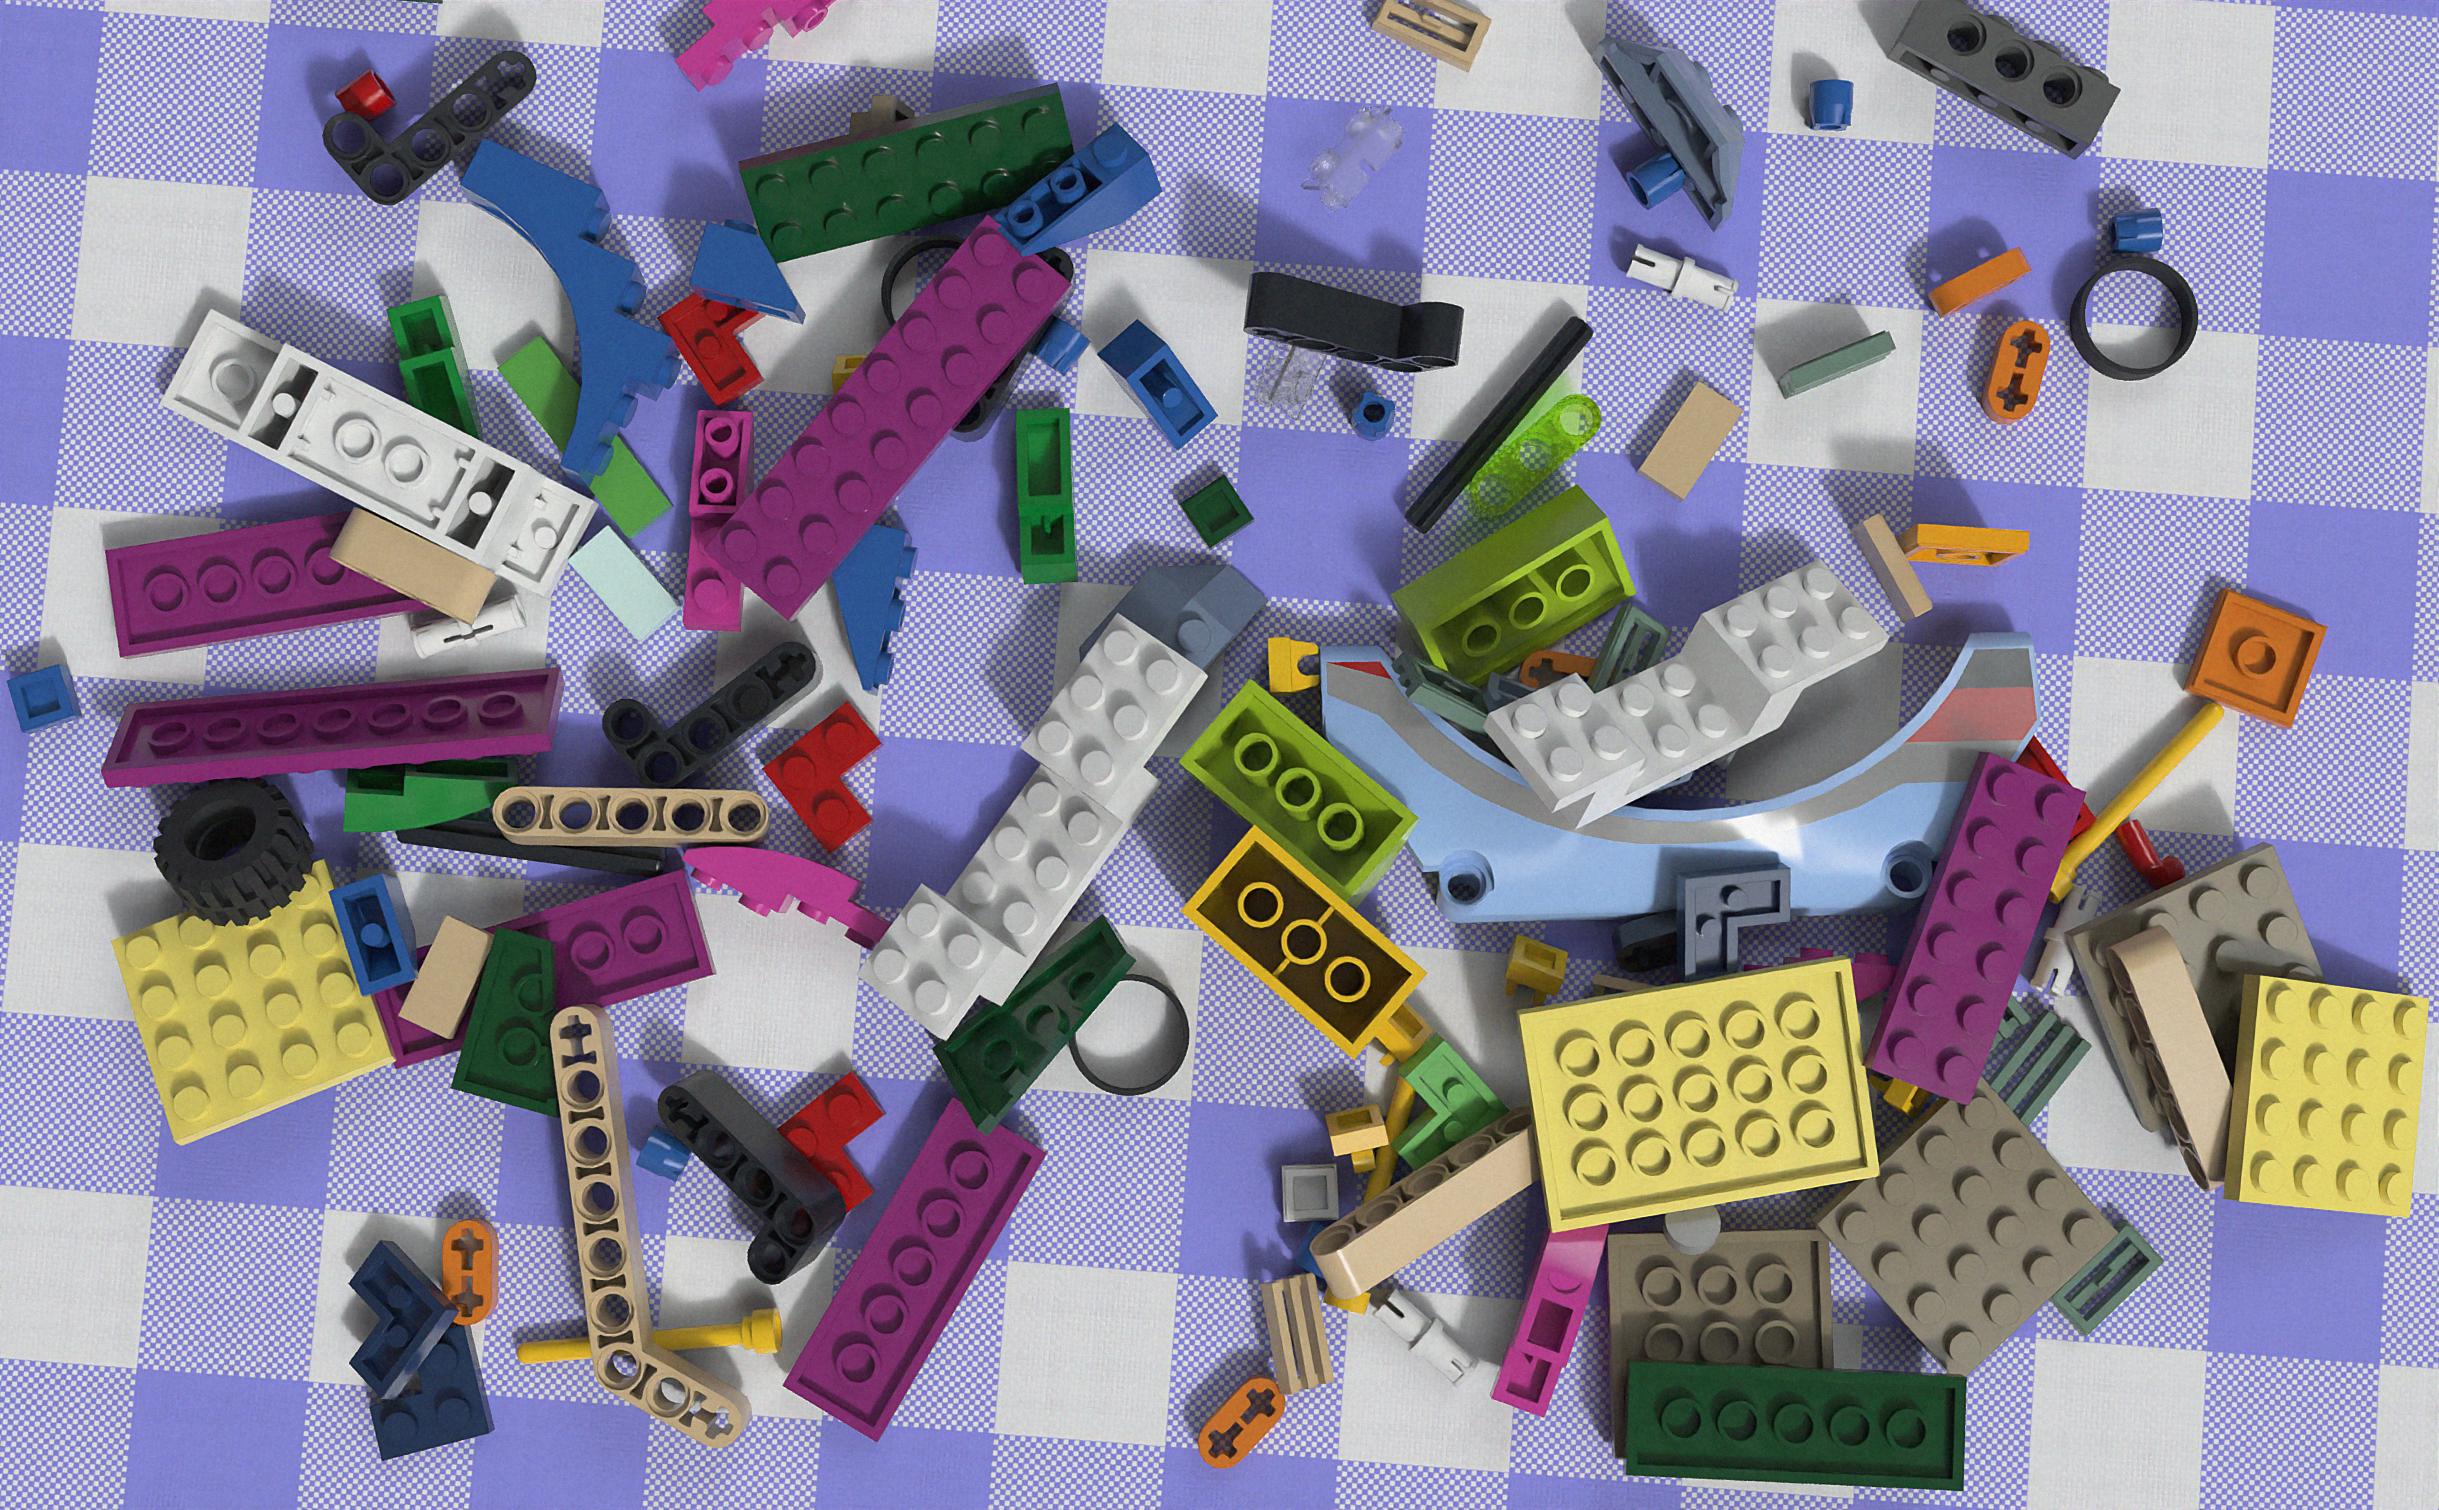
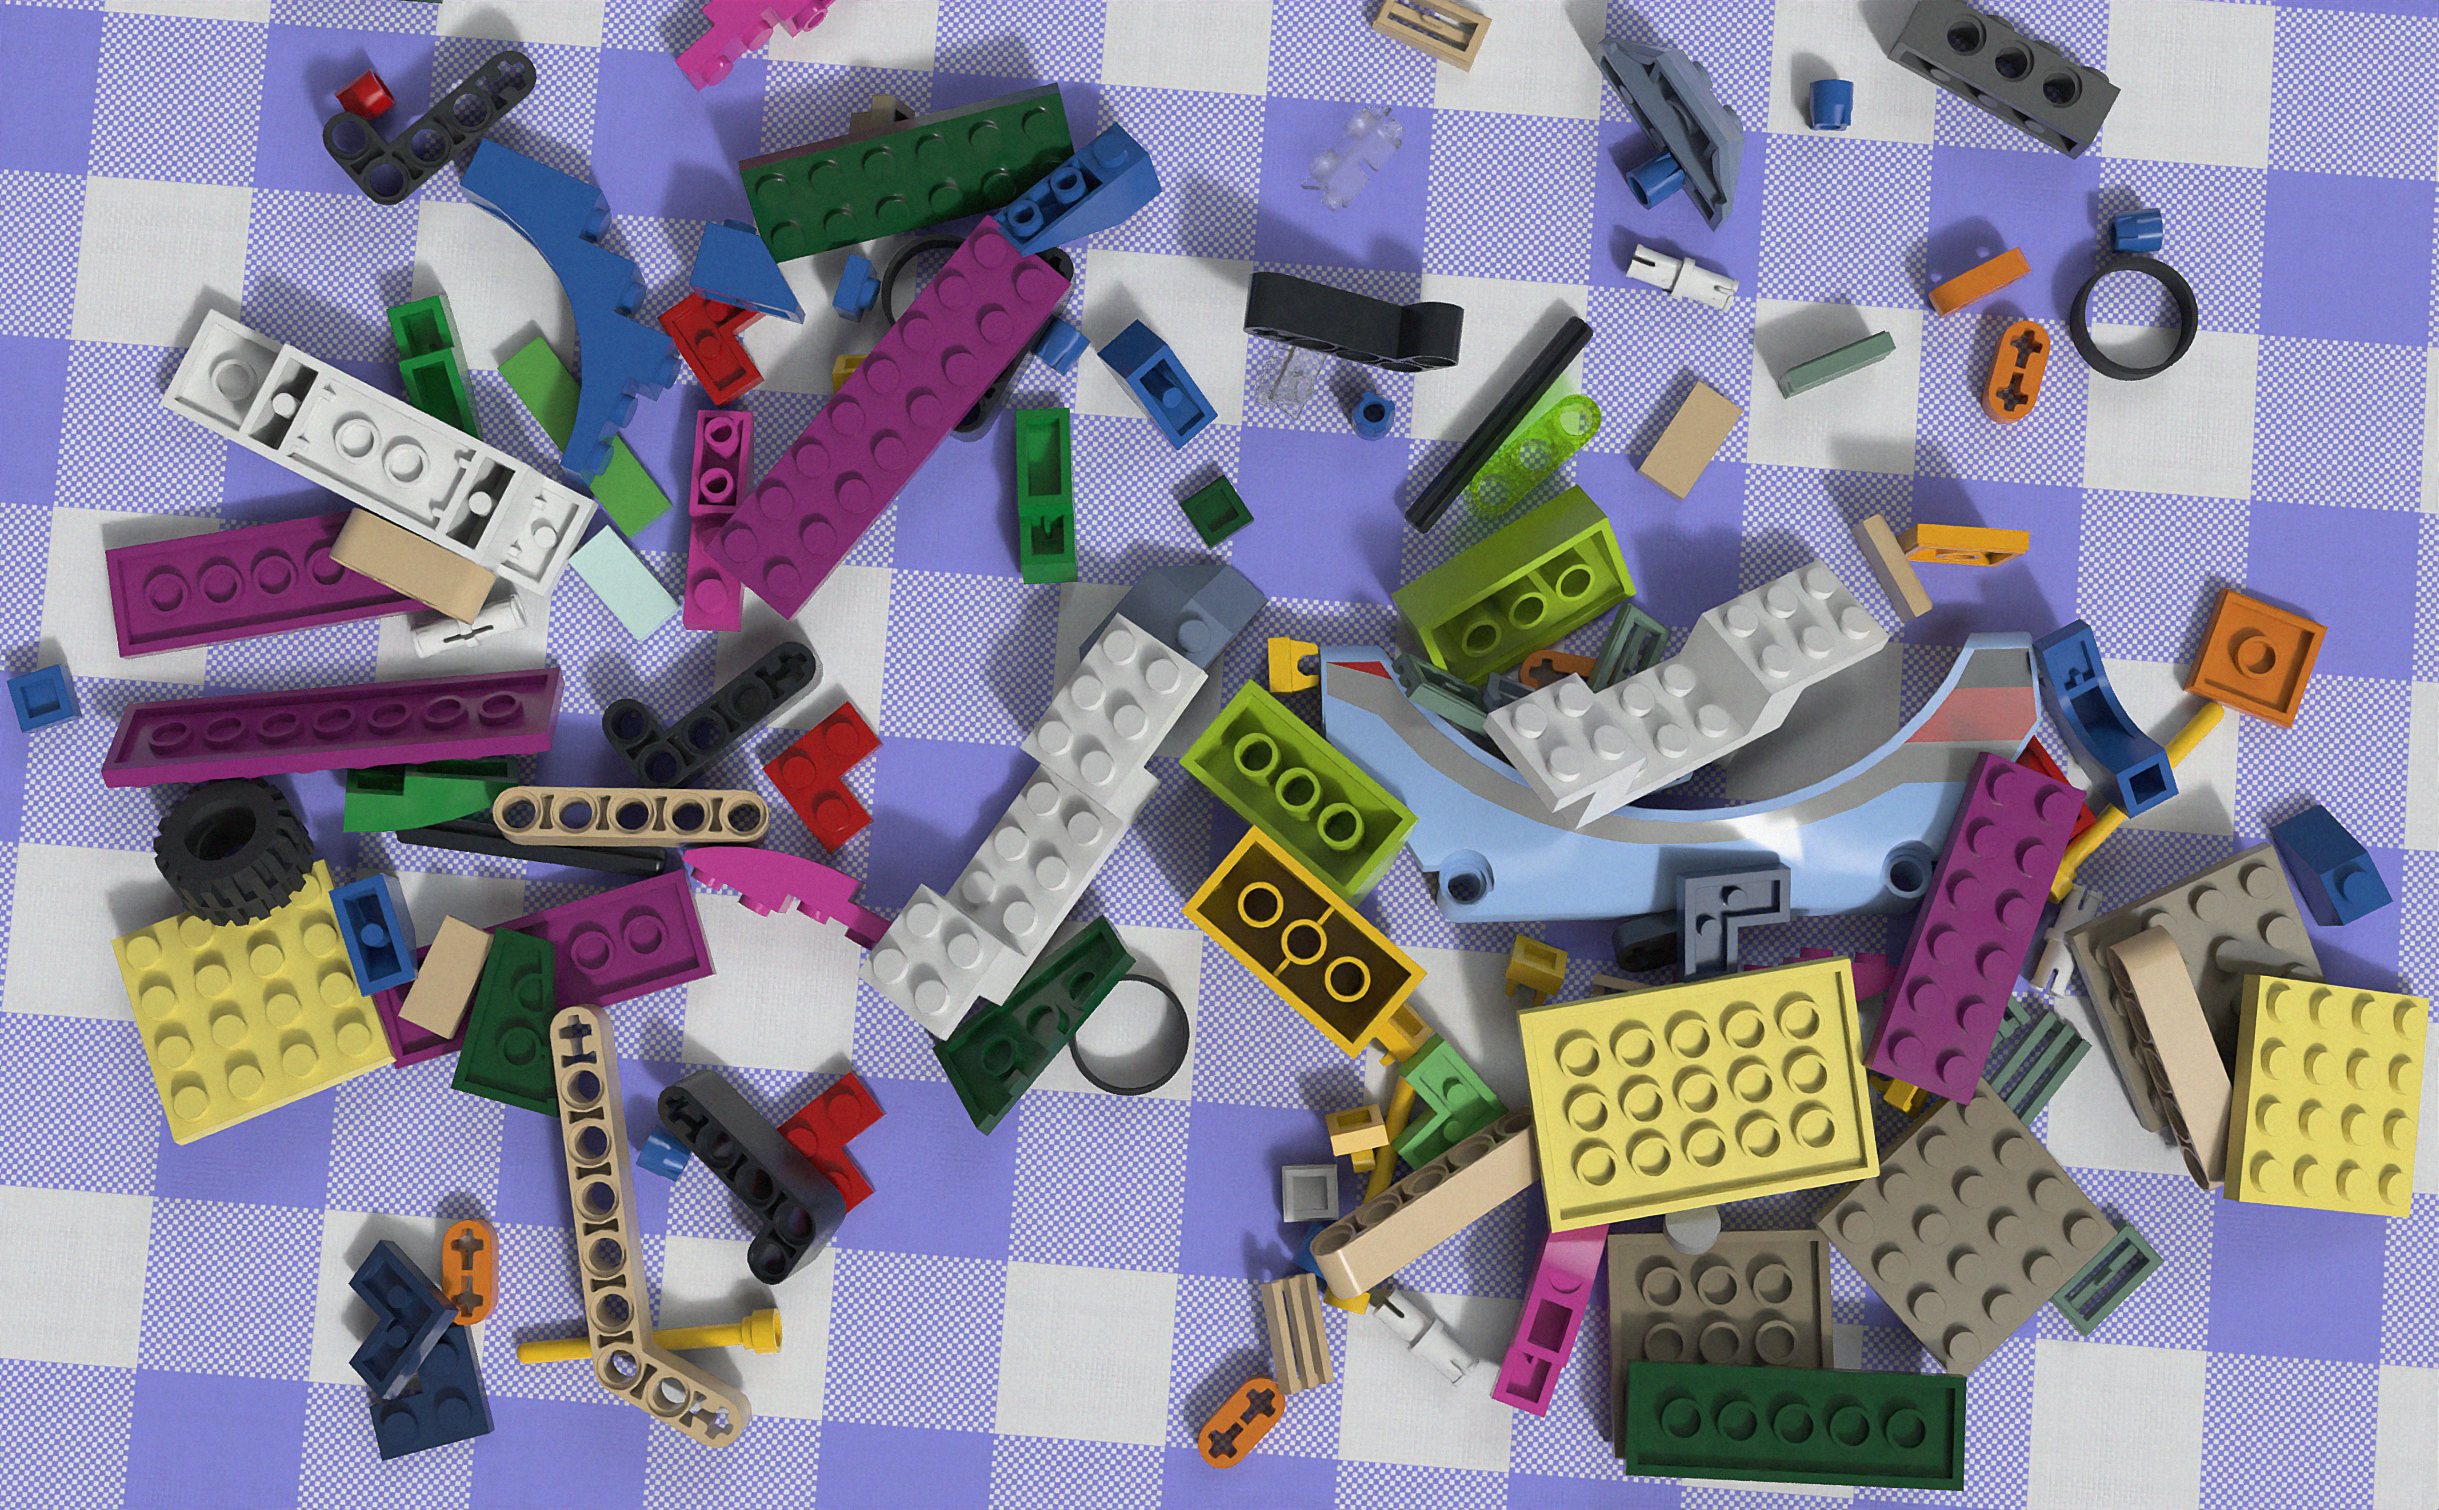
magenta plate [782,1096,1048,1442] -> none
blue slope [832,524,918,696] -> none
red arm [2113,819,2186,890] -> none
none -> blue plate [832,254,881,323]
none -> blue arch [2032,619,2179,819]
none -> blue slope [2269,804,2393,926]

